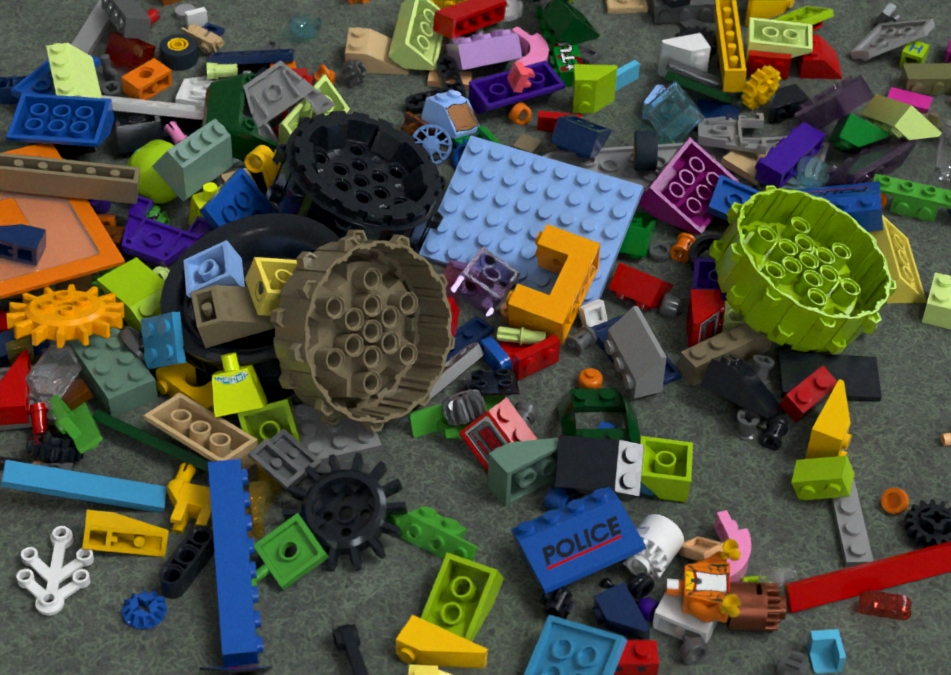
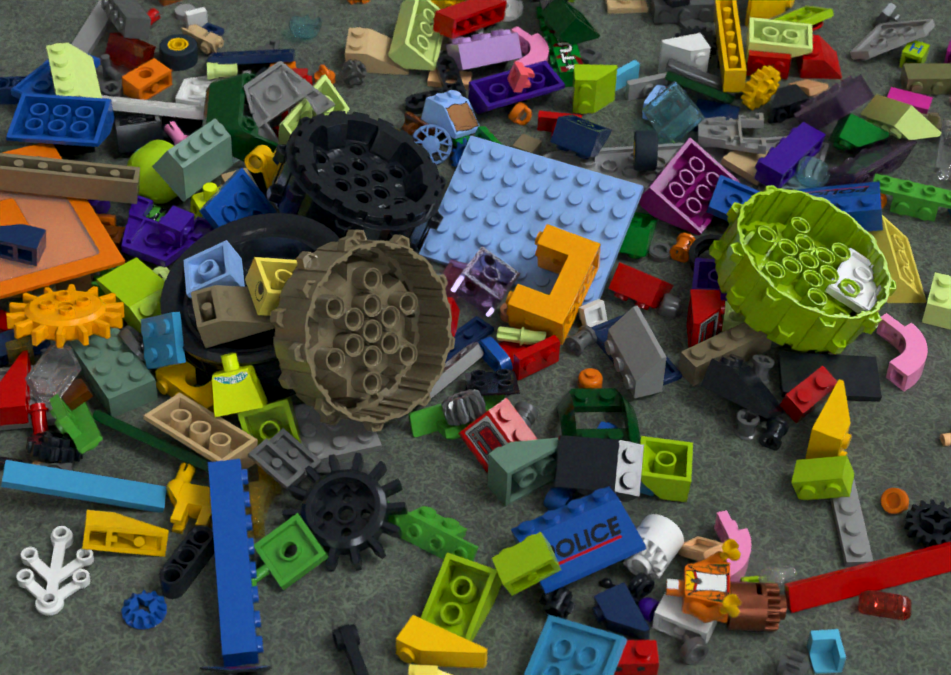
none -> dark purple brick [157,206,194,248]
none -> lime brick [492,532,561,596]
none -> light grey plate [625,73,668,101]
none -> light nougat tile [788,79,829,97]
none -> white tile [824,248,881,314]
none -> bright pink arch [876,313,928,391]

